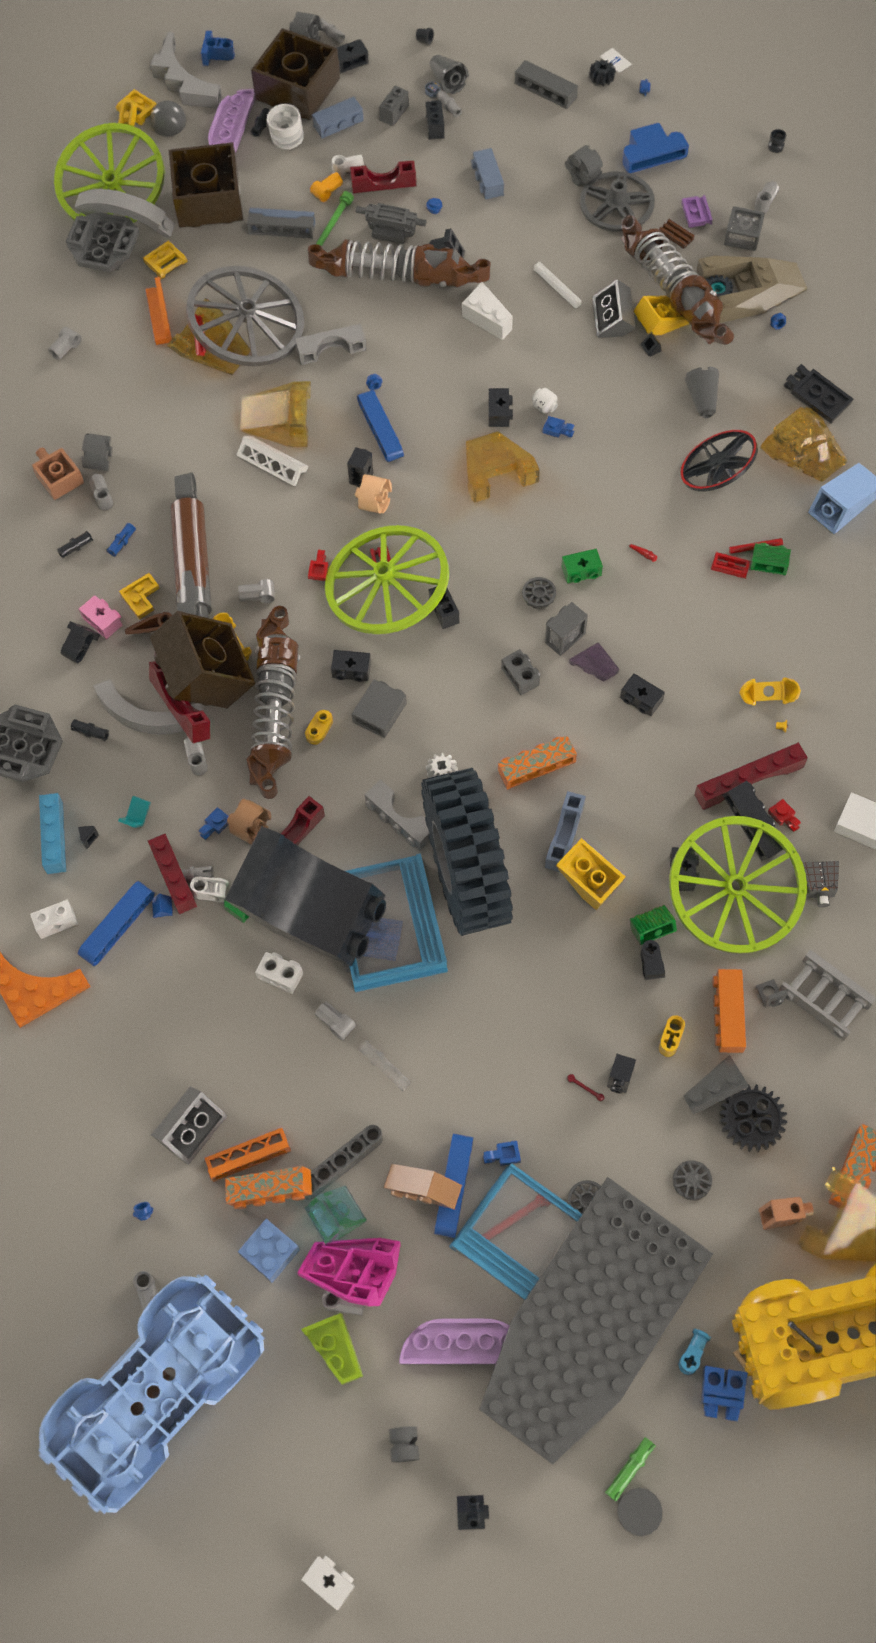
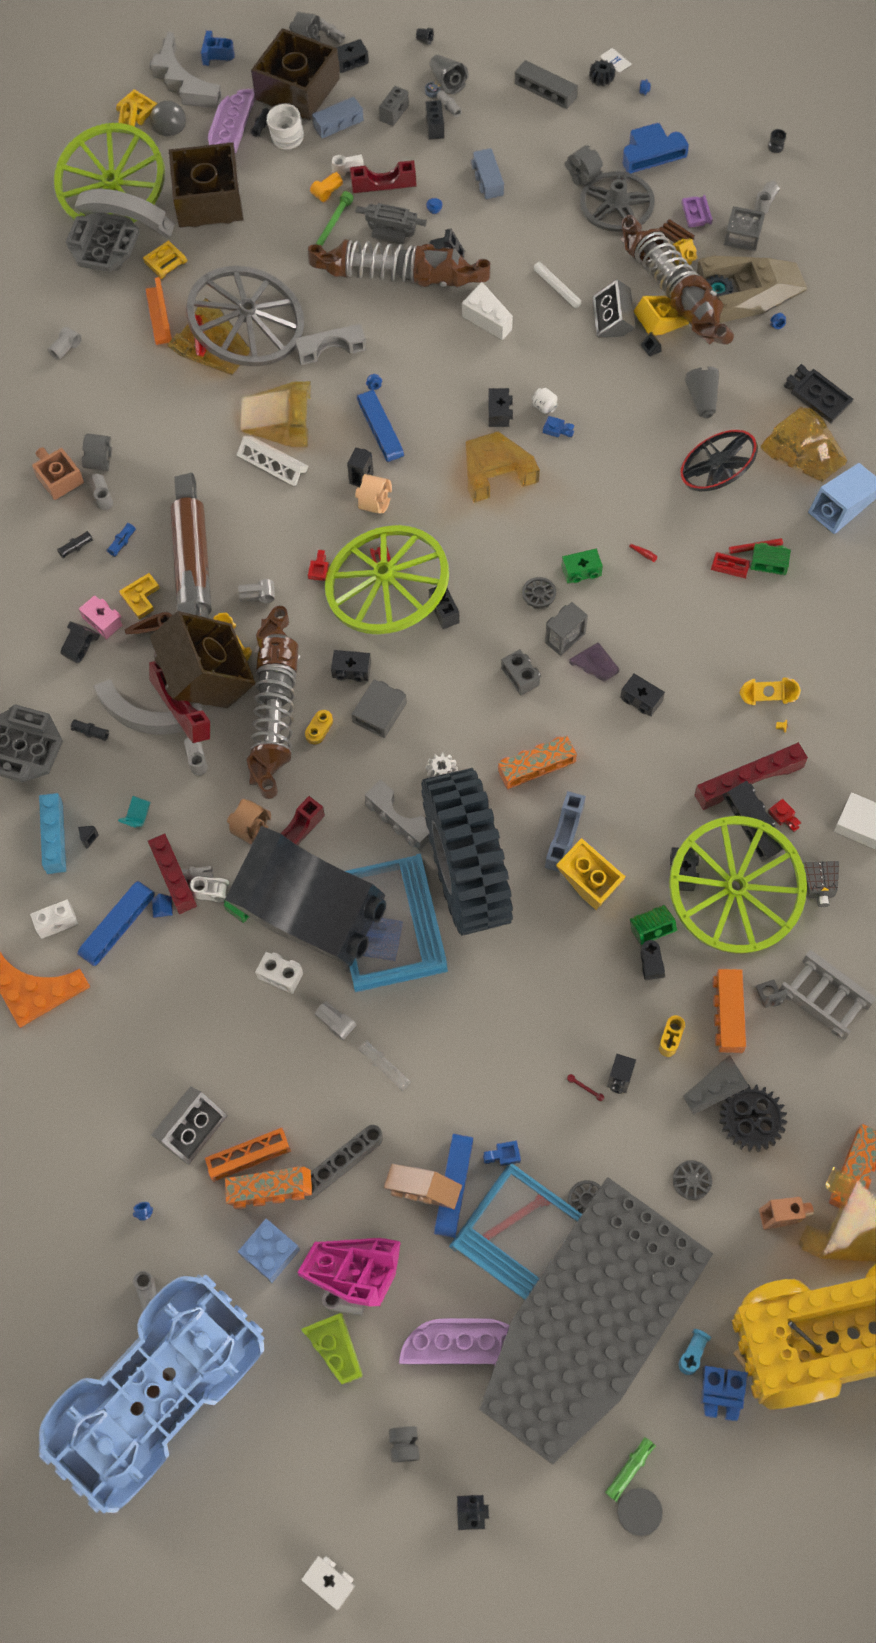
blue plate [199,807,229,840] -> none
dark grey piece [247,208,316,239] -> none
clear light blue slope [304,1185,367,1244] -> none
none -> yellow brick [671,239,698,265]

